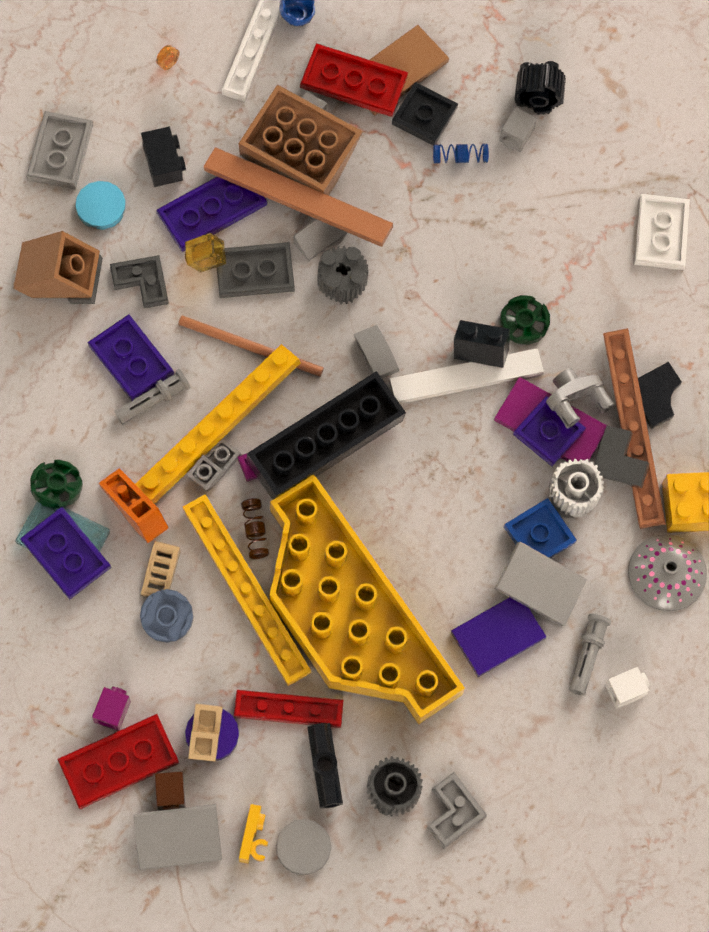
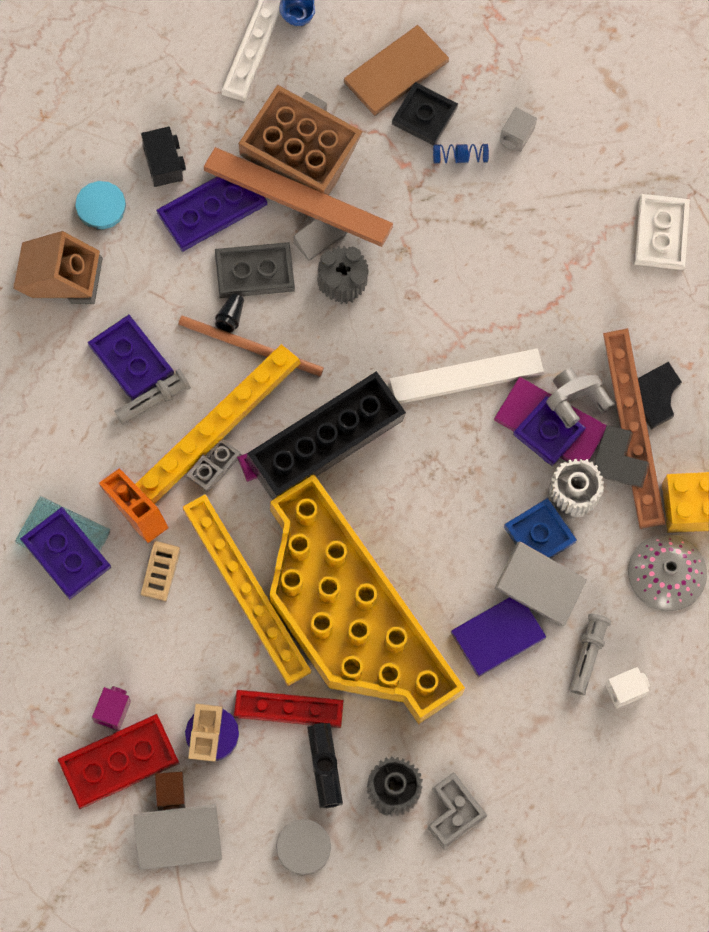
light grey tile [27,111,93,190] -> none
dark green piece [30,459,83,509] -> none
dark grey tile [110,255,169,308] -> none
sand blue tile [140,589,194,643] -> none
clear orange tile [156,45,180,70] -> none
clear yellow brick [185,233,226,272] -> none
yellow plate [239,804,268,864] -> none
reddish brown piece [241,498,269,559] -> none
red tile [300,43,408,117] -> none
light grey slope [354,325,399,378] -> none
black brick [454,320,510,368] -> none
dark green piece [500,295,550,345] -> none
black brick [514,61,566,115] -> none
none -> black cone [215,294,244,333]

